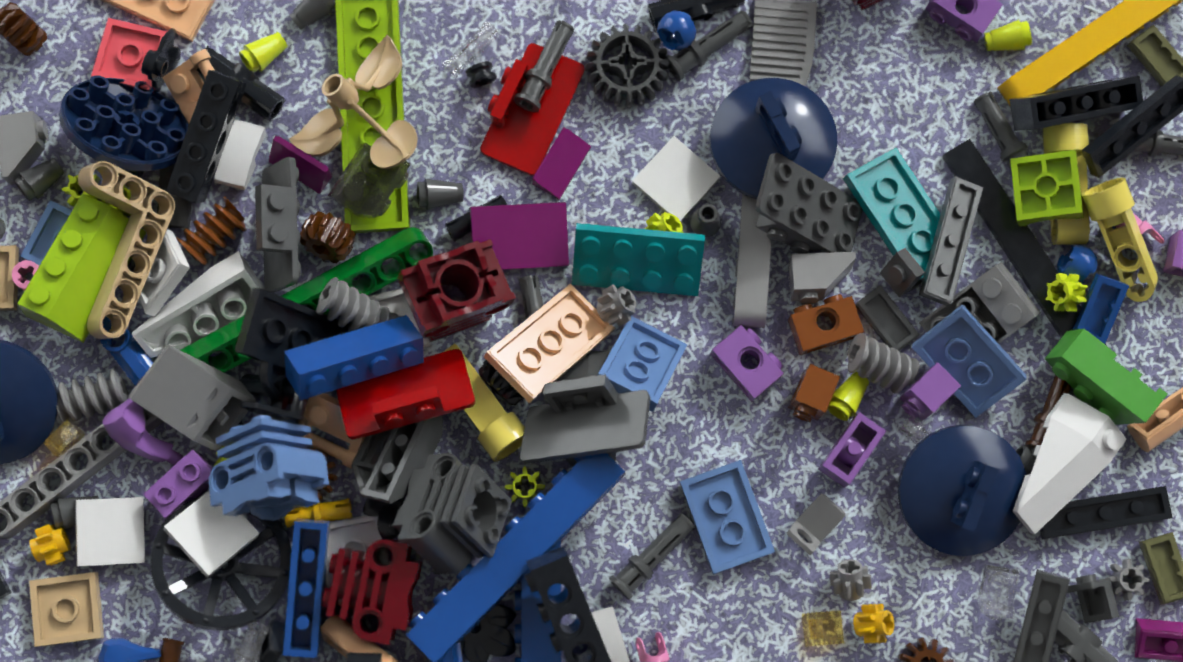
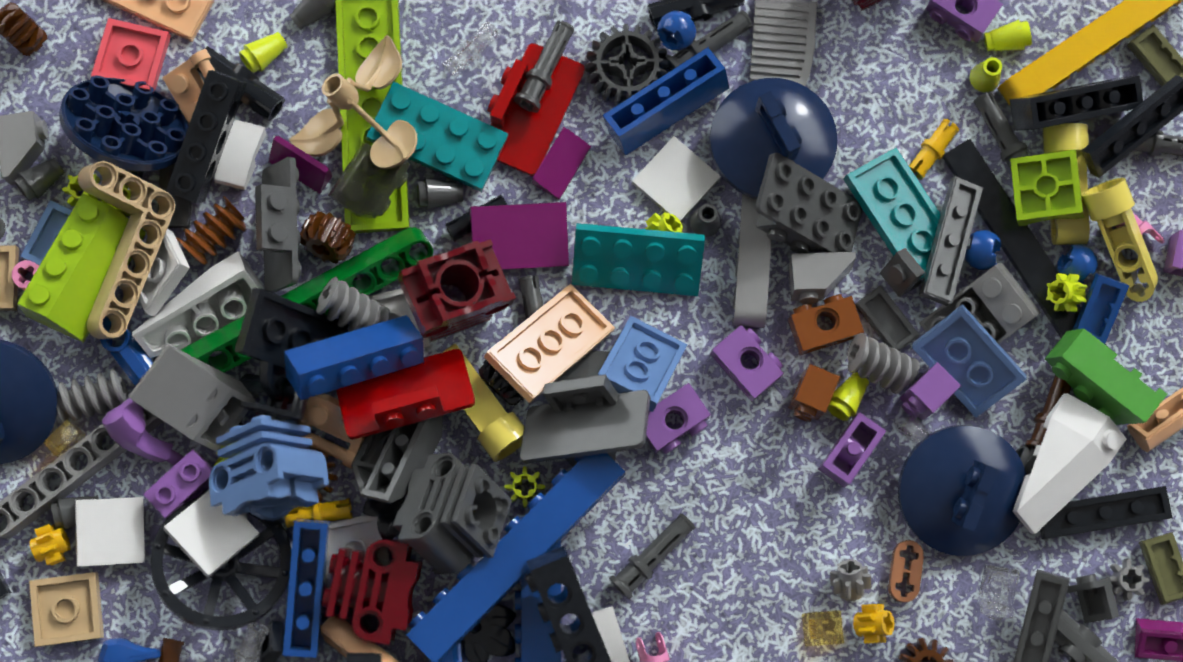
black plate [141,28,181,89] -> none
black bush [465,61,497,88] -> none
light grey gear [597,285,636,326] -> none
medium blue plate [679,460,775,574] -> none
light grey bracket [786,493,845,555] -> none
none -> teal plate [366,81,508,192]
none -> blue brick [603,47,730,156]
none -> medium lavender brick [646,383,711,454]
none -> nougat beam [888,540,924,602]
none -> yellow pin [909,119,960,180]
none -> blue piece [965,230,1001,270]
none -> neon yellow cone [969,57,1002,93]

